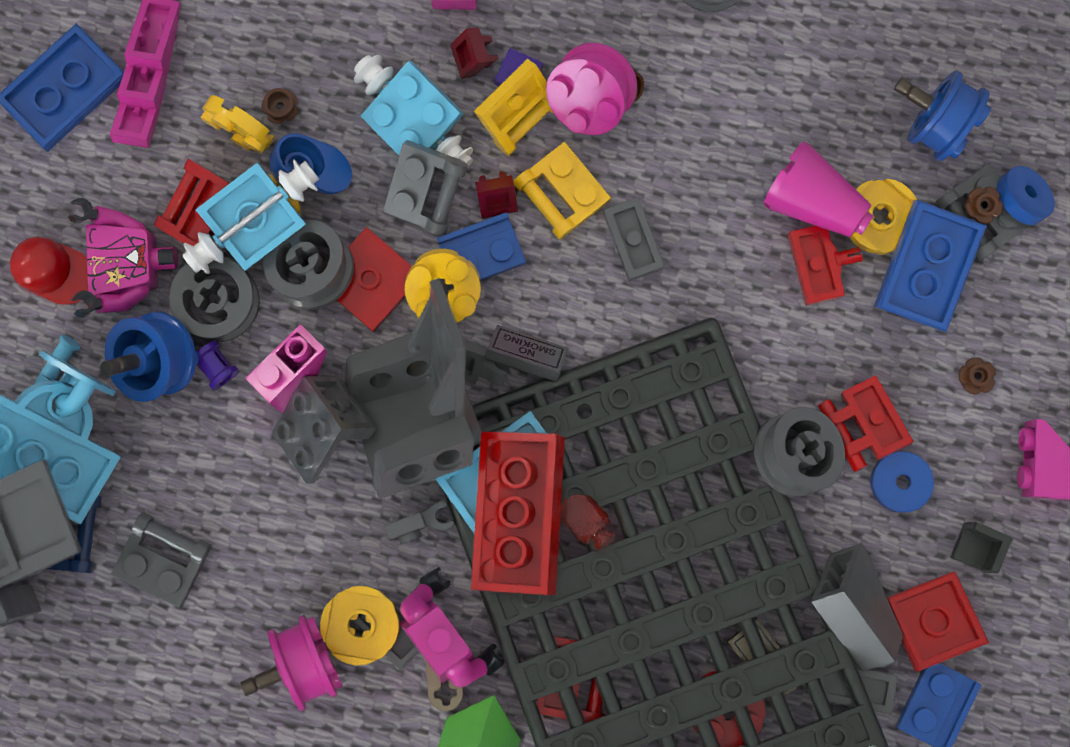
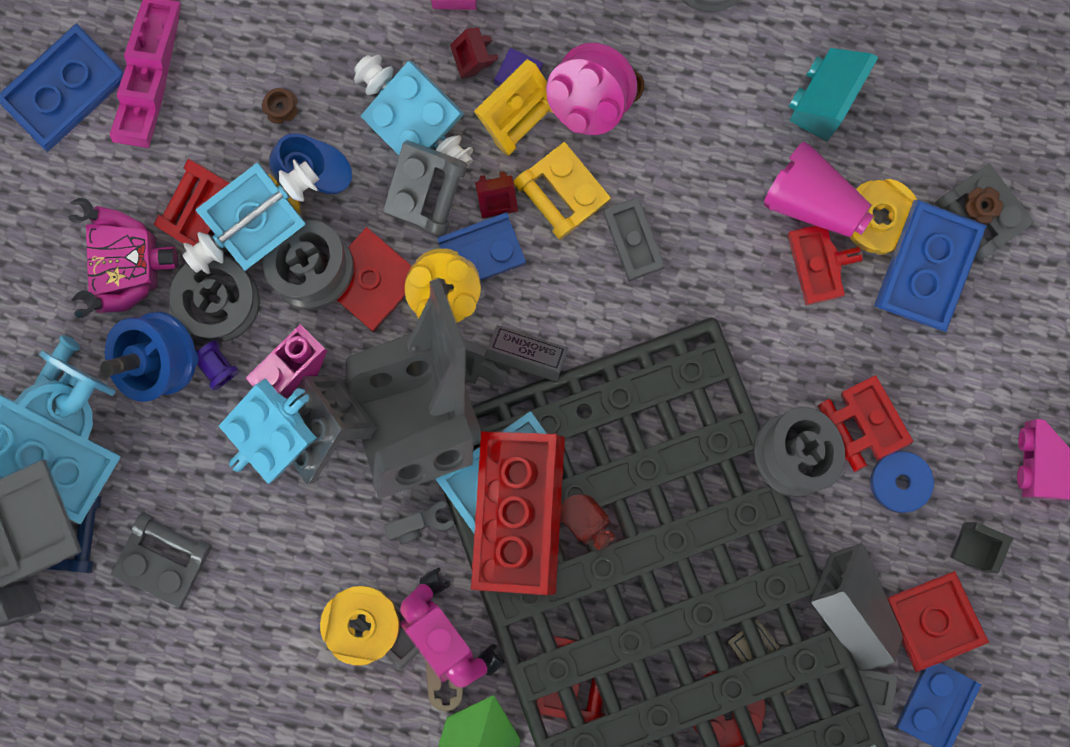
red cap [10,236,88,305] -> none
yellow plate [200,95,275,154] -> none
dark pink wheel [240,615,343,712] -> none
blue wheel [893,70,991,161] -> none
reddish brown plate [958,357,996,395] -> none
blue piece [997,166,1055,225] -> none
none -> medium azure plate [219,379,317,484]
none -> teal slope [788,48,878,142]

